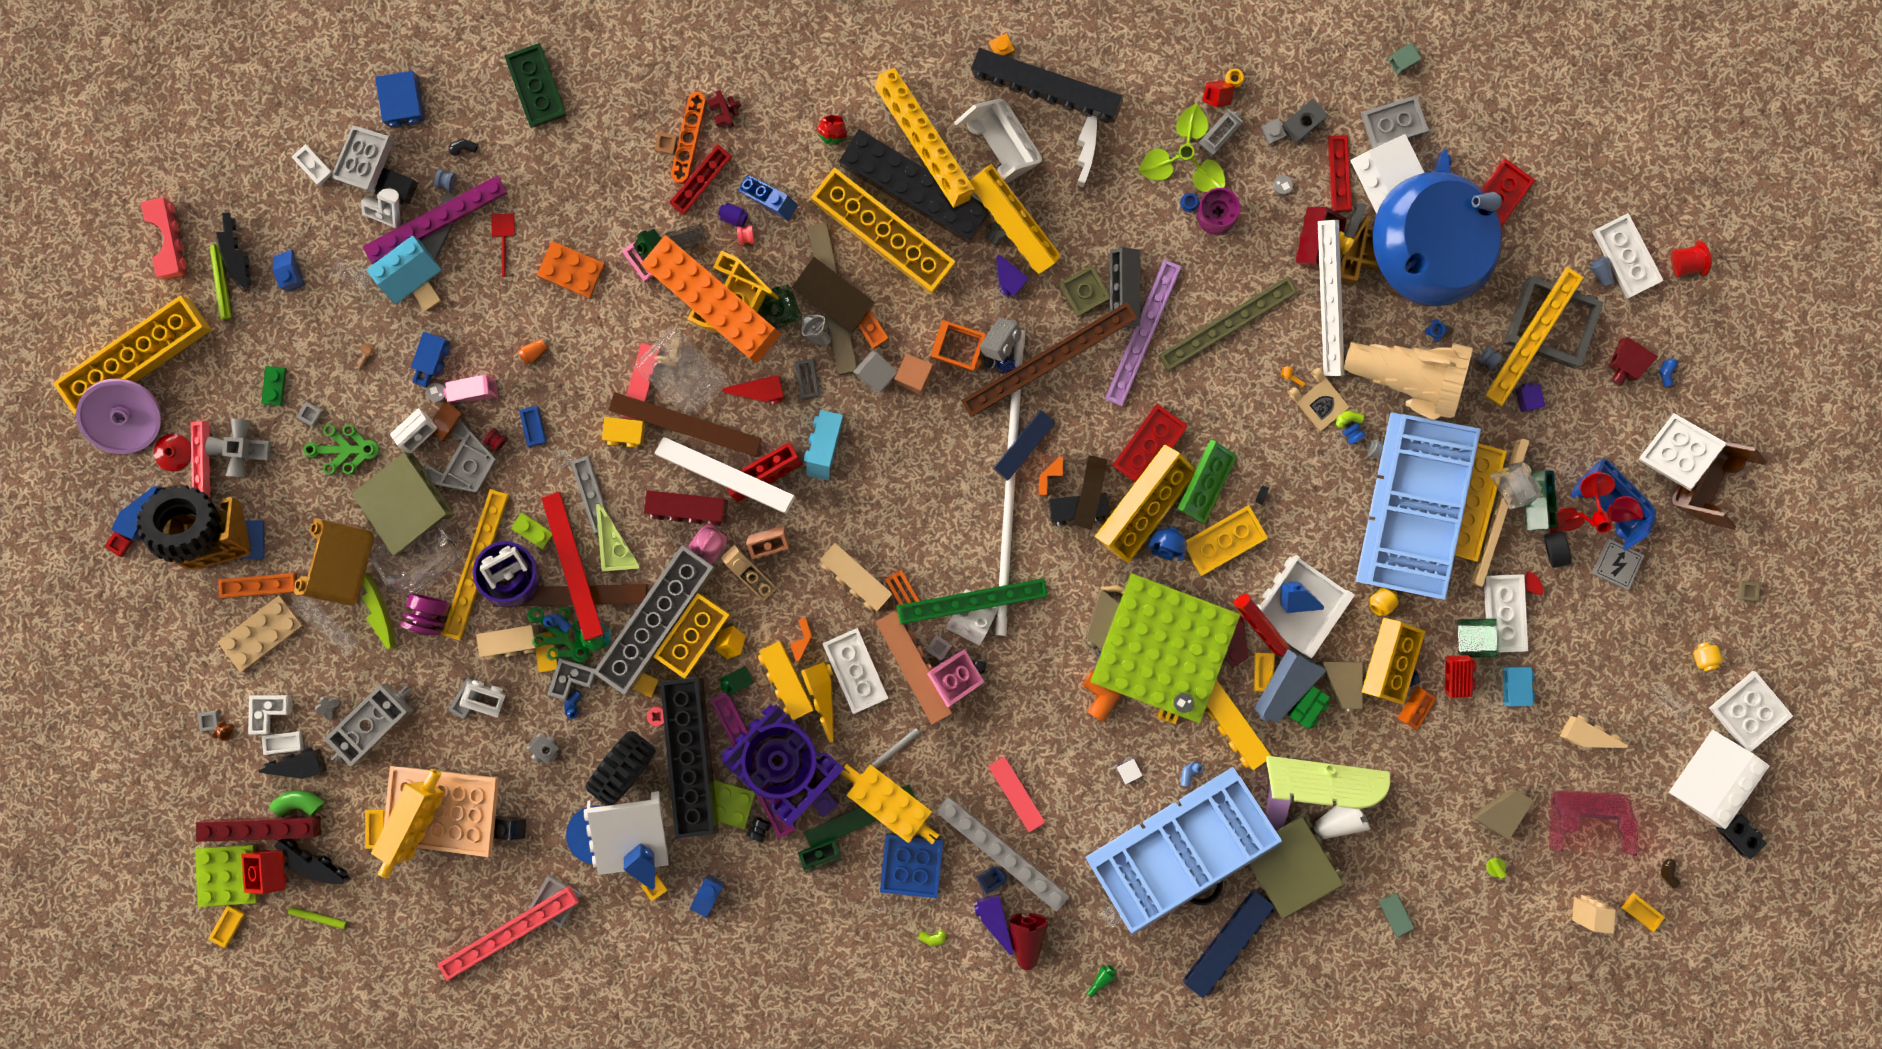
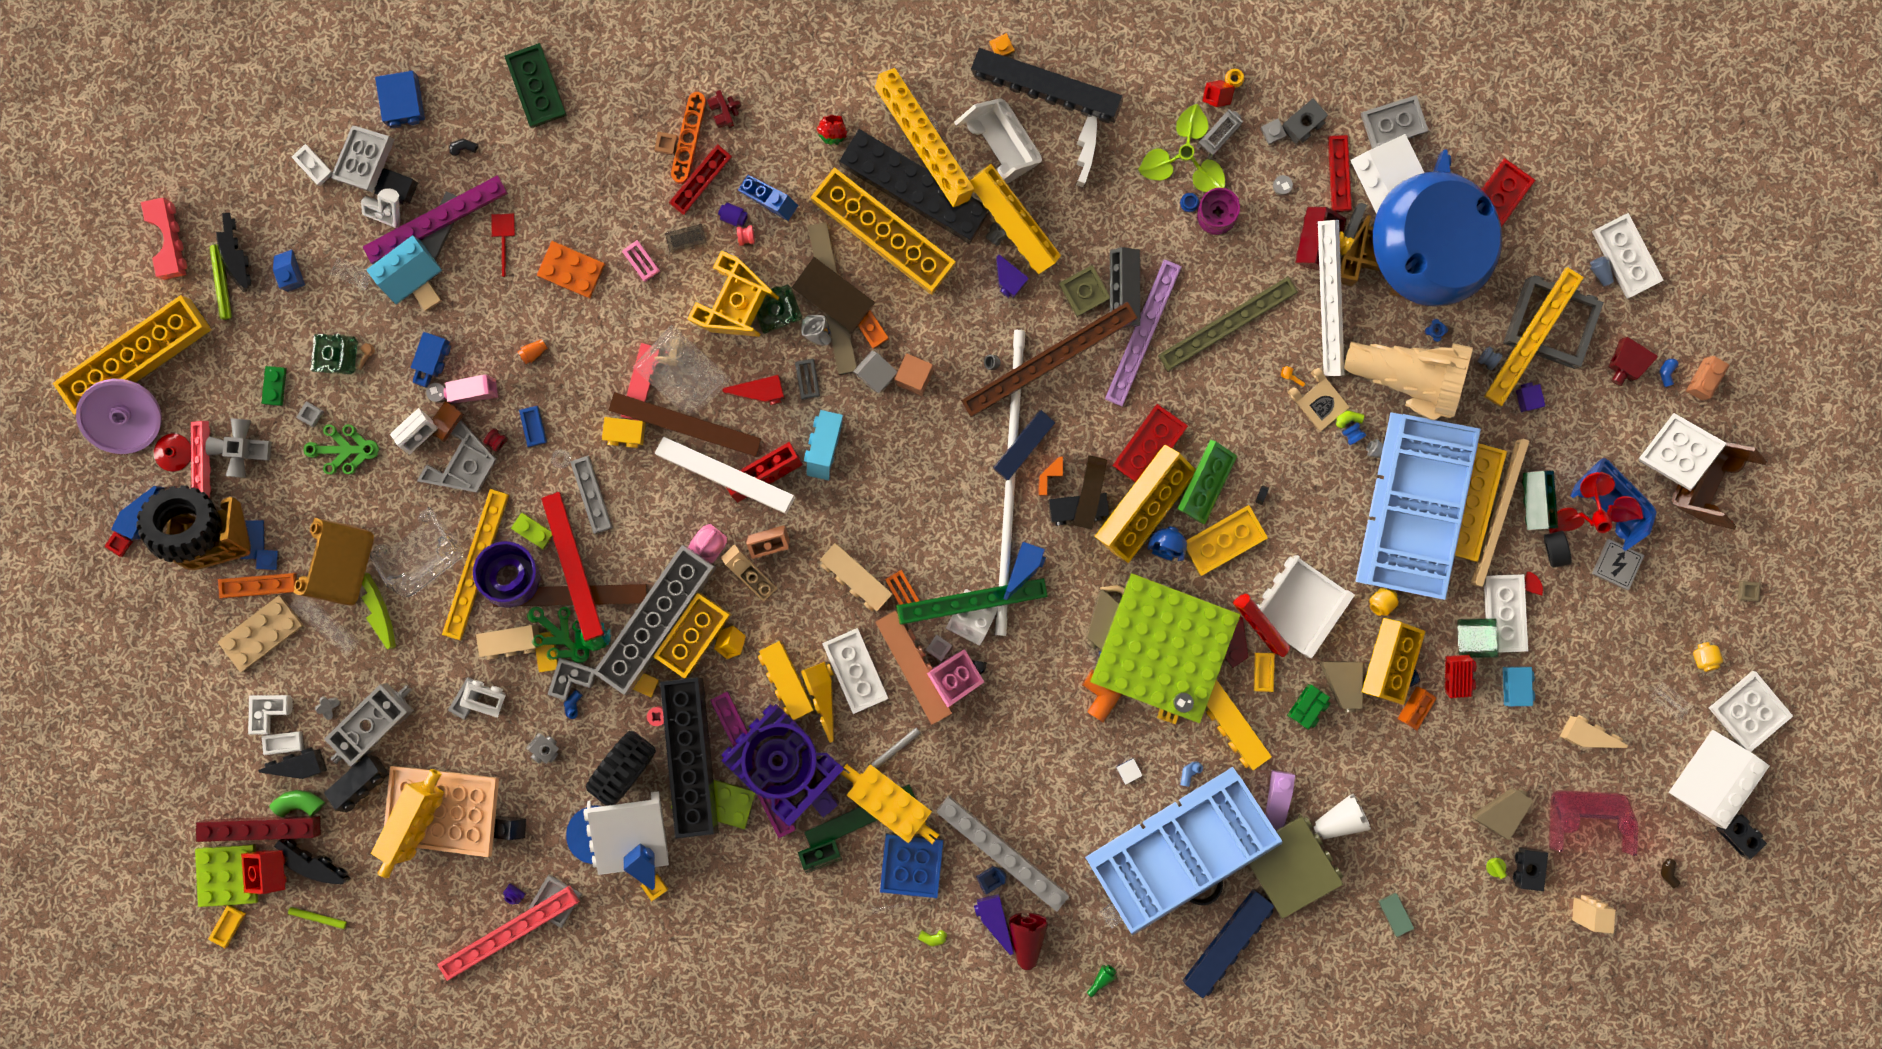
light grey tile [198,710,220,732] -> none
dark orange plate [212,721,234,741] -> none
olive panel [352,452,455,556] -> none
yellow tile [365,809,386,849] -> none
magenta wheel [400,593,450,636] -> none
sand blue wheel [434,169,456,191] -> none
white window [480,546,527,589] -> none
blue arm [543,614,572,633] -> none
yellowish green wing [596,504,639,571] -> none
dark green brick [633,229,662,259] -> none
orange brick [641,235,782,364] -> none
dark red brick [644,490,728,526] -> none
blue slope [690,874,725,918] -> none
dark green brick [719,666,754,696] -> none
black wheel [746,817,772,843] -> none
orange slope [790,617,813,661] -> none
orange window [930,320,986,373] -> none
light grey brick [979,317,1022,362] -> none
coral tile [988,756,1045,832] -> none
clear blue plate [997,356,1016,374] -> none
sand blue slope [1254,649,1326,723] -> none
yellowish green door [1266,756,1390,809] -> none
blue slope [1280,581,1324,613] -> none
sand green brick [1388,42,1421,75] -> none
sand blue cone [1471,192,1502,212] -> none
clear brick [1490,461,1543,509] -> none
yellow tile [1621,893,1665,933] -> none
red piece [1670,240,1712,278] -> none
none -> blue plate [256,550,278,570]
none -> clear green slope [311,334,358,374]
none -> black brick [324,754,389,813]
none -> dark purple plate [503,883,526,904]
none -> blue slope [1003,542,1046,600]
none -> black brick [1513,847,1548,892]
none -> nougat brick [1686,356,1730,401]

